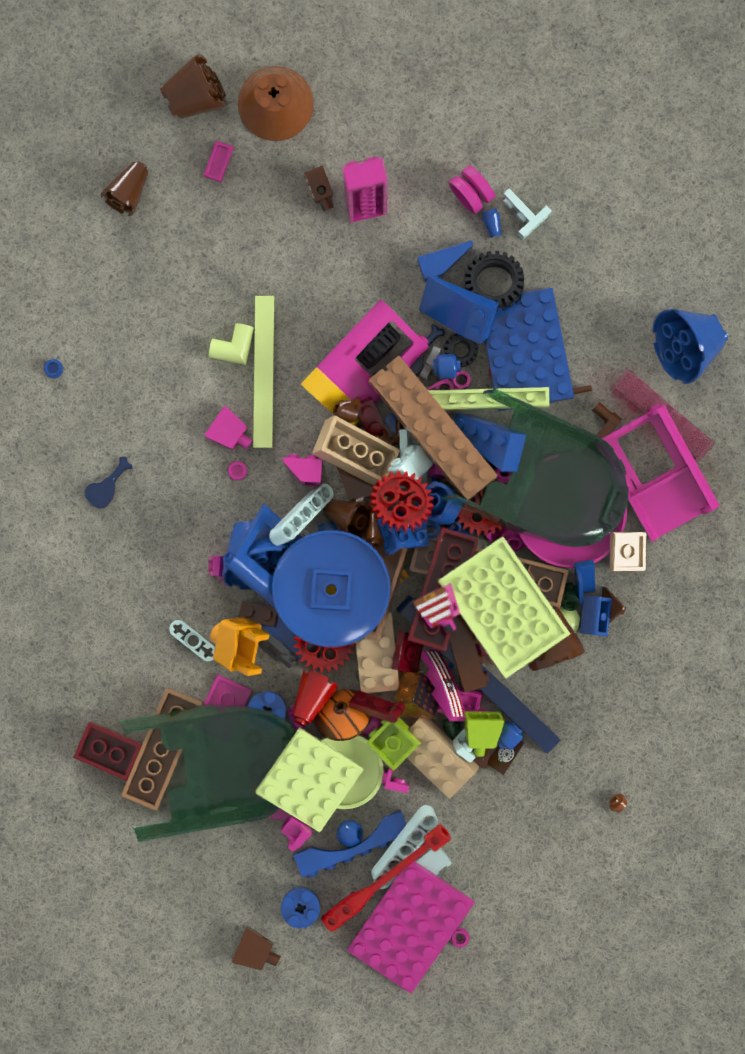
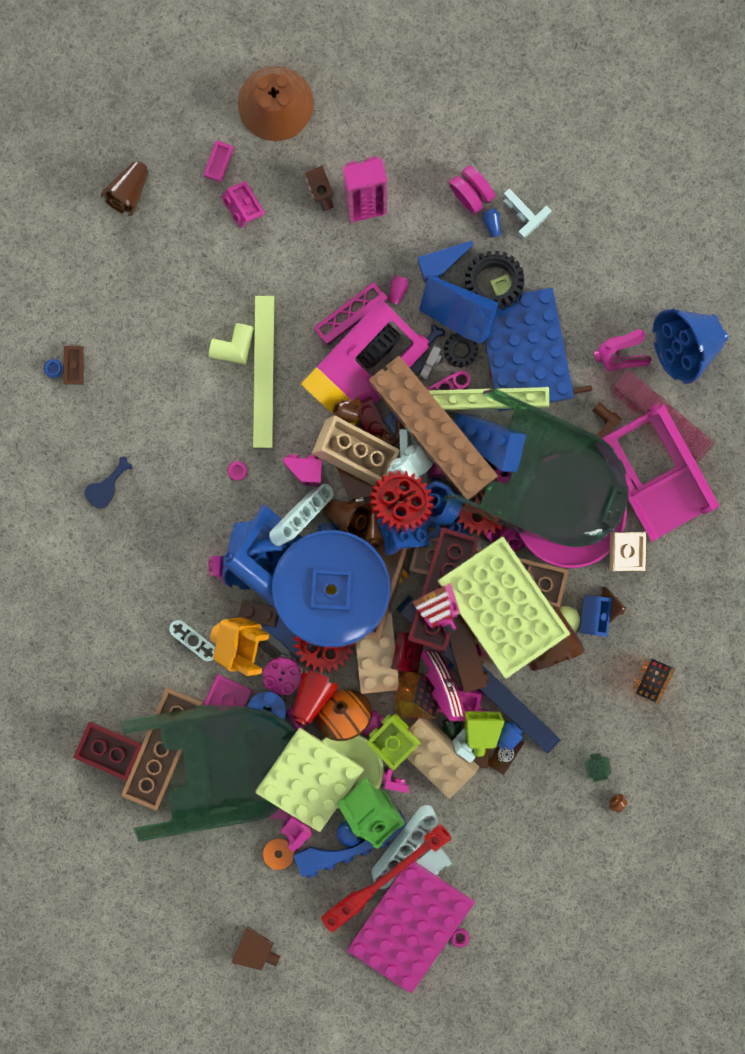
reddish brown cone [160,54,227,118] -> none
dark pink torso [204,406,253,450] -> none
blue brick [281,887,321,928] -> none
dark red plate [349,690,406,723] -> none
blue head [433,354,461,379] -> none
clear green cone [561,583,580,611] -> none
blue panel [574,560,595,605] -> none
none -> reddish brown plate [64,346,84,385]
none -> dark pink bracket [222,181,265,228]
none -> dark pink plate [263,657,301,695]
none -> orange piece [263,838,294,870]
none -> dark pink fence [313,282,388,346]
none -> bright green container [337,778,405,849]
none -> dark pink cone [389,275,409,305]
none -> yellowish green tile [490,274,512,296]
none -> clear green head [585,753,612,782]
none -> dark pink piece [593,329,652,372]
none -> slope [632,658,675,704]

